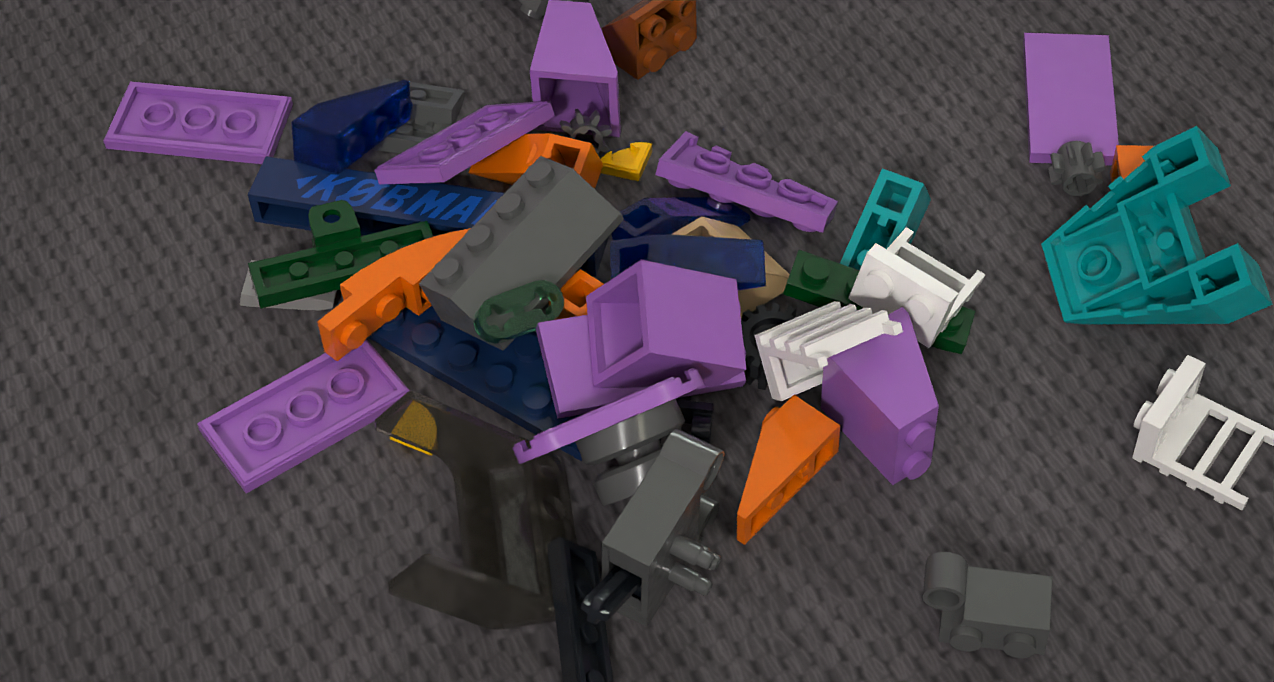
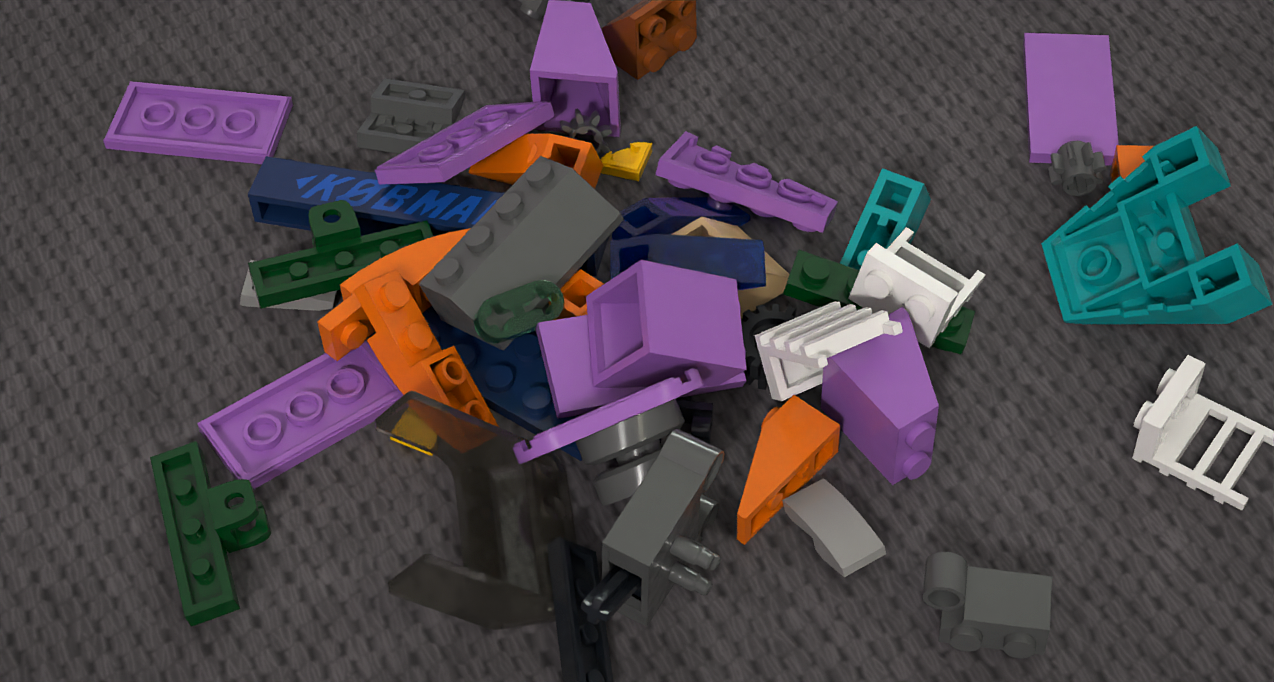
clear blue slope [291,80,413,174] -> none
none -> dark green plate [150,441,271,627]
none -> orange slope [354,269,500,450]
none -> light grey slope [782,478,886,577]

